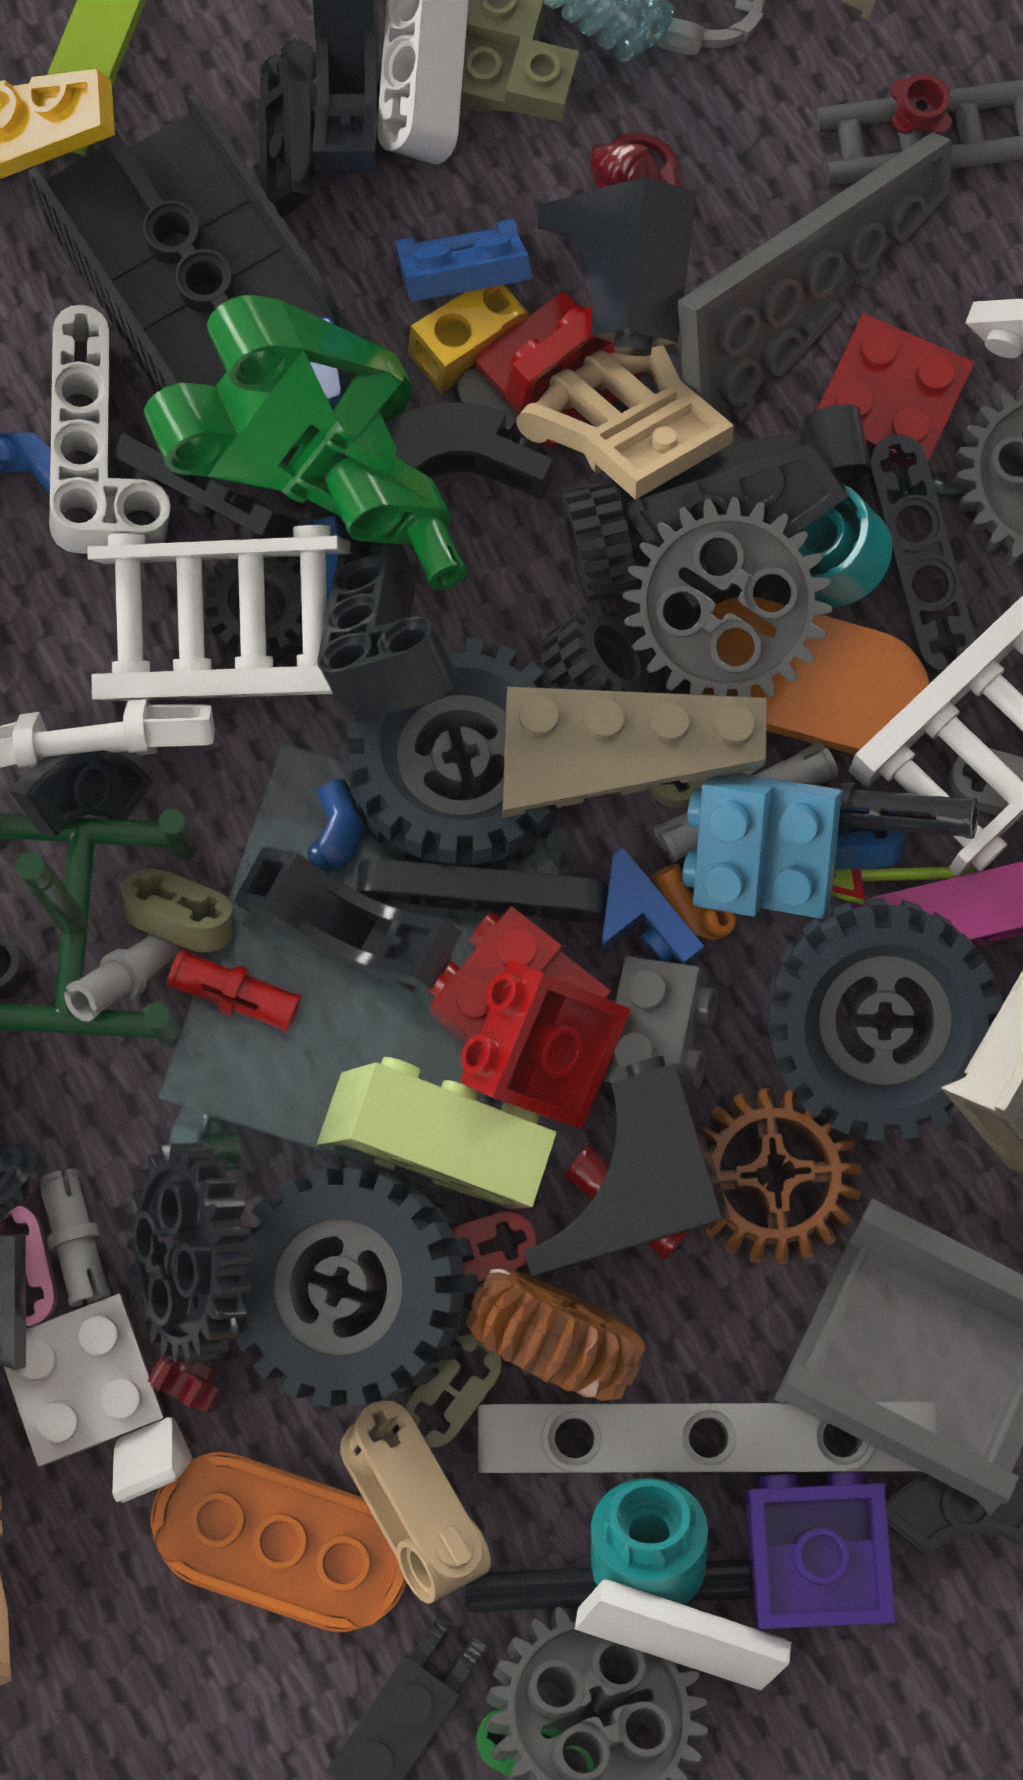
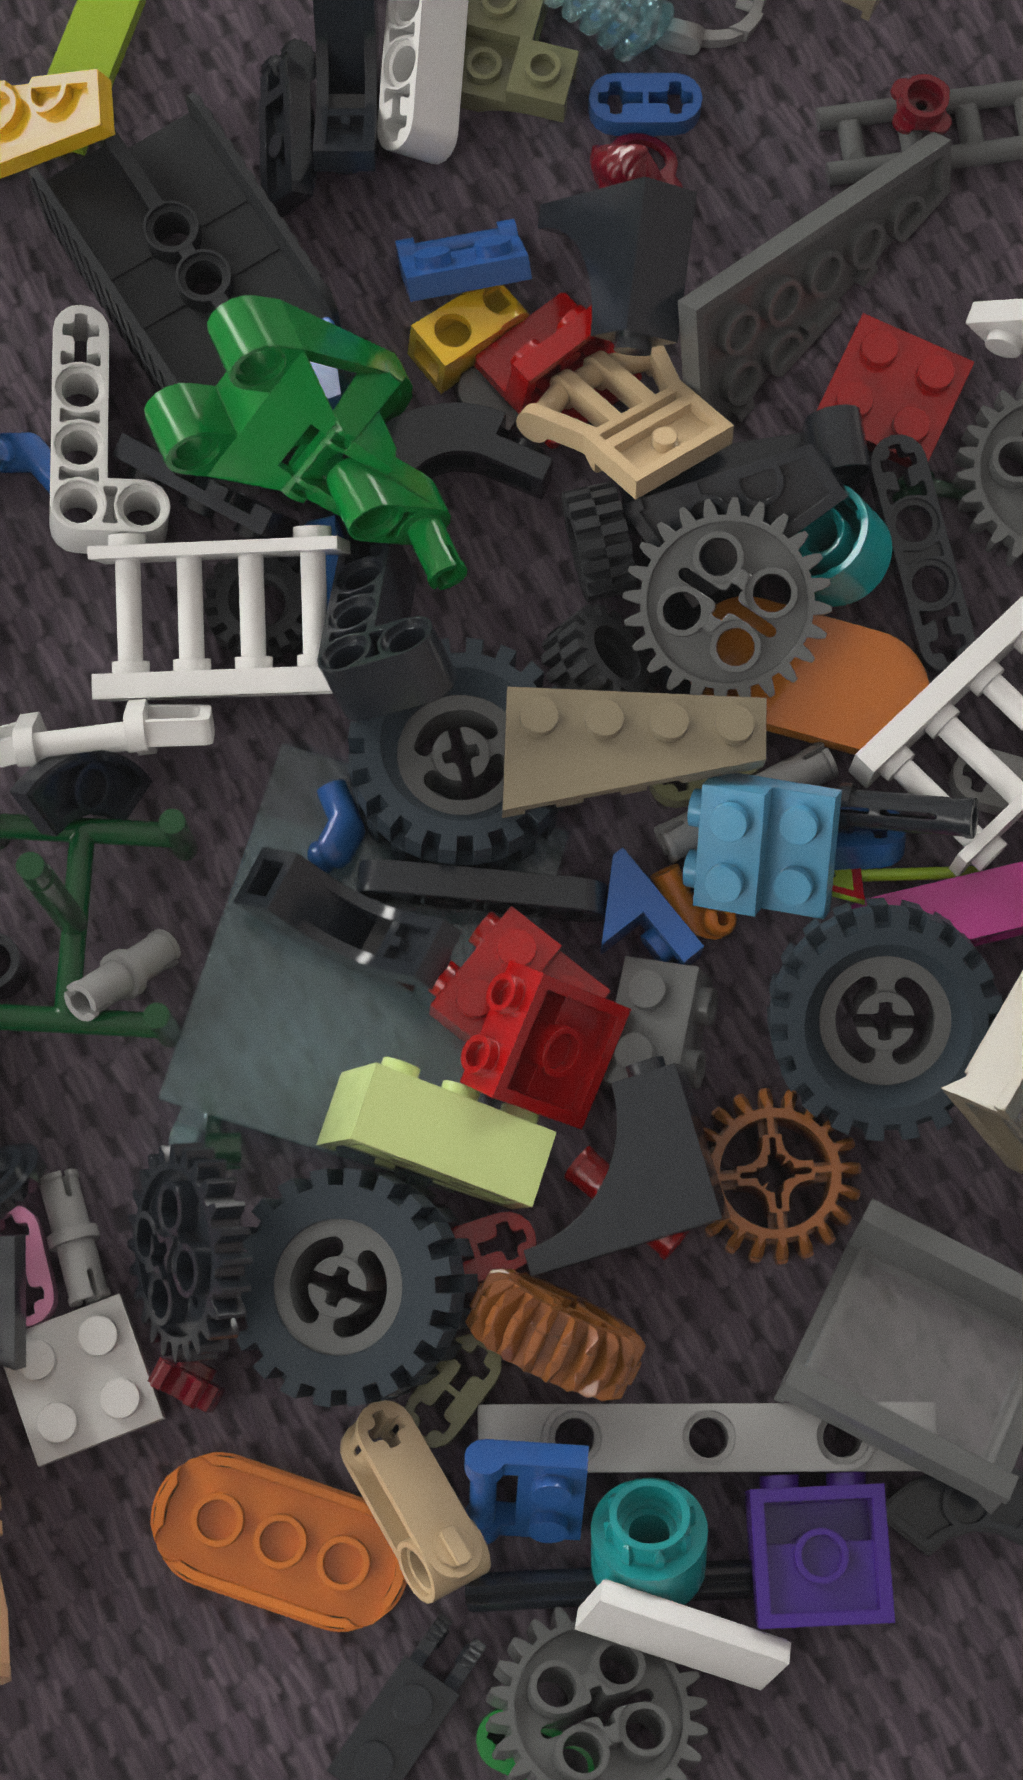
white slope [112,1417,193,1503] -> none
olive beam [121,868,234,952] -> none
red pin [167,948,303,1033] -> none
none -> blue plate [464,1439,589,1545]
none -> blue beam [588,73,703,136]

